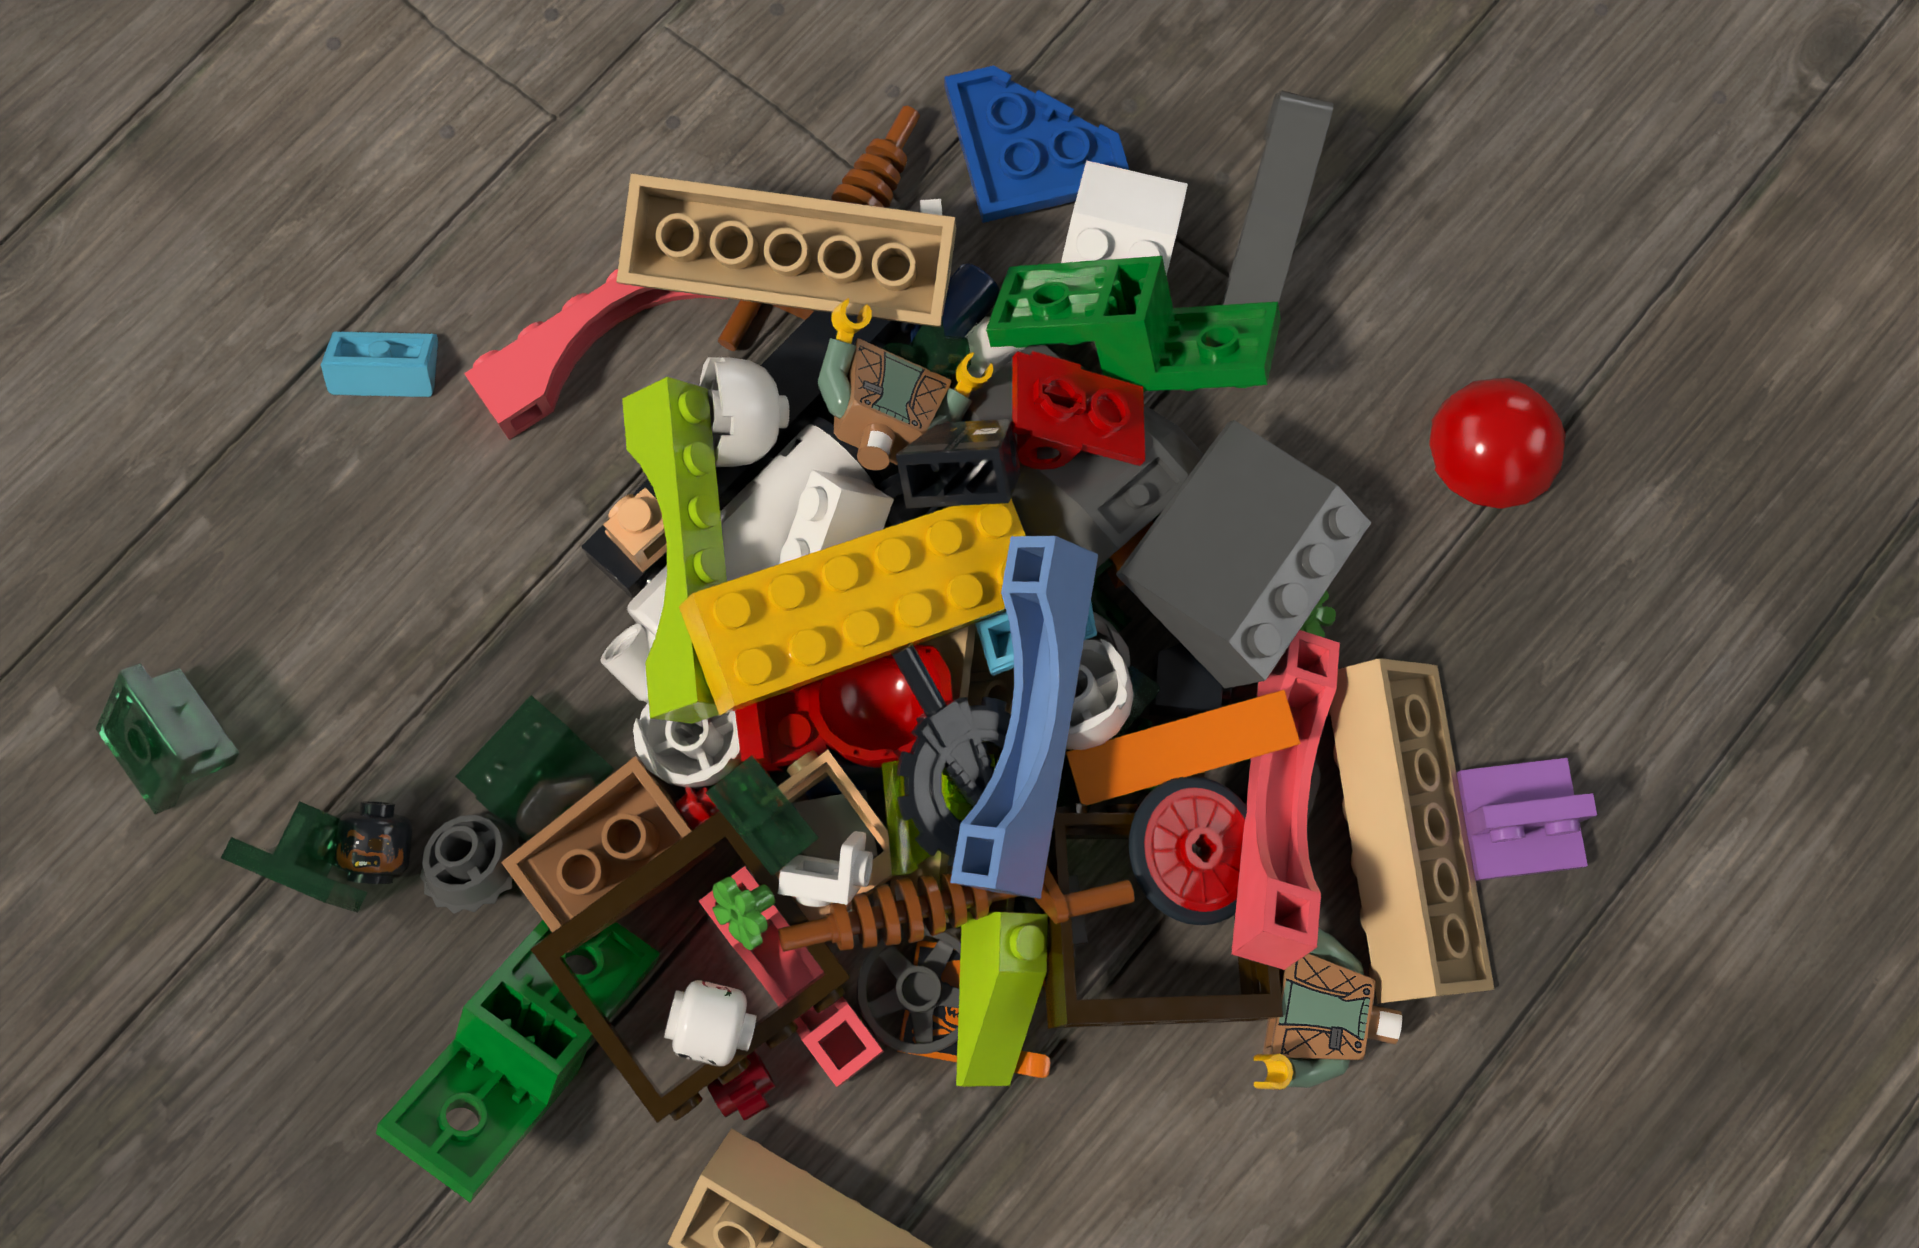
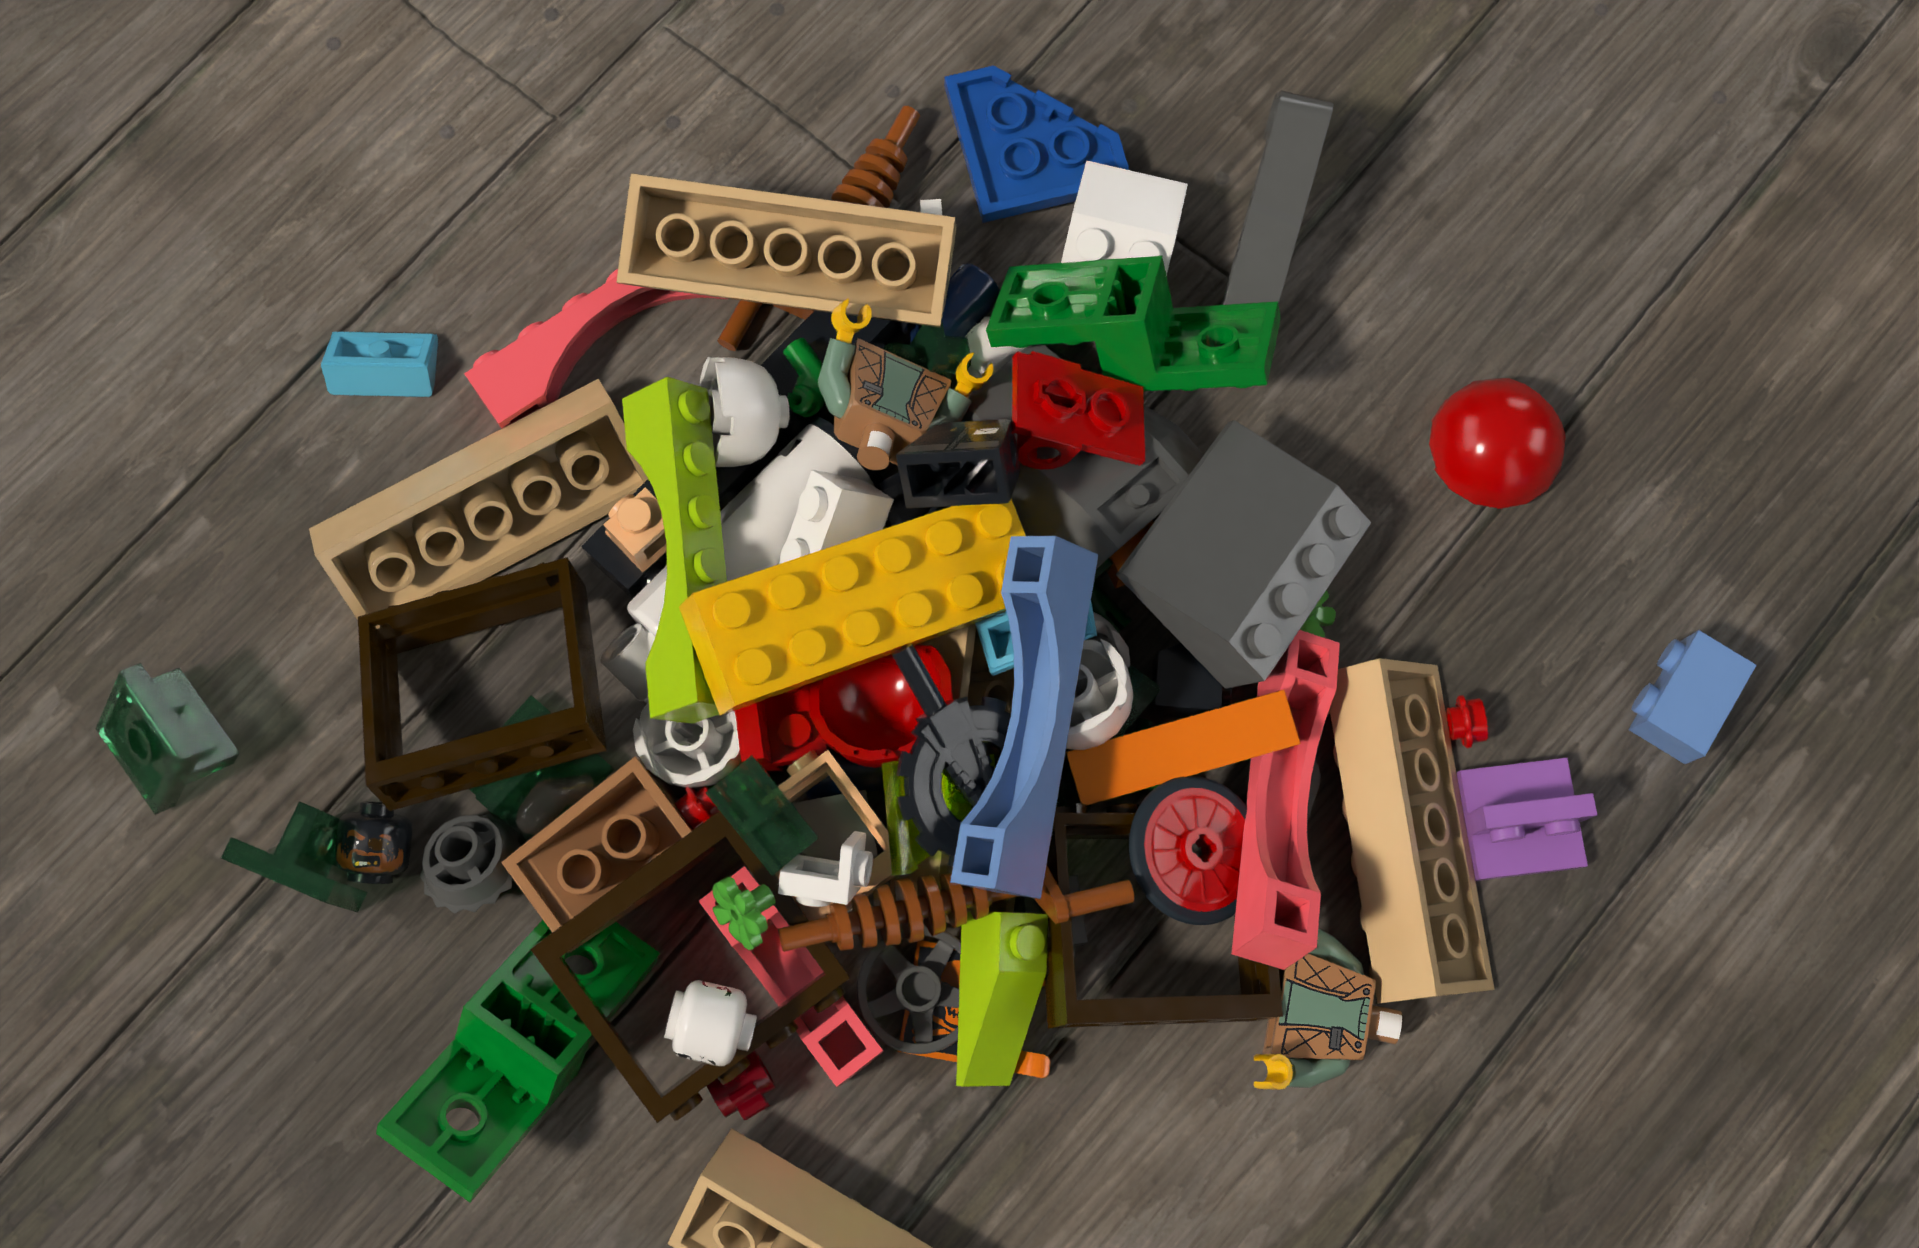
none -> tan slope [309,379,648,629]
none -> dark brown window [358,557,607,811]
none -> green arm [783,338,825,417]
none -> red plate [1446,695,1488,749]
none -> medium blue brick [1628,630,1756,764]

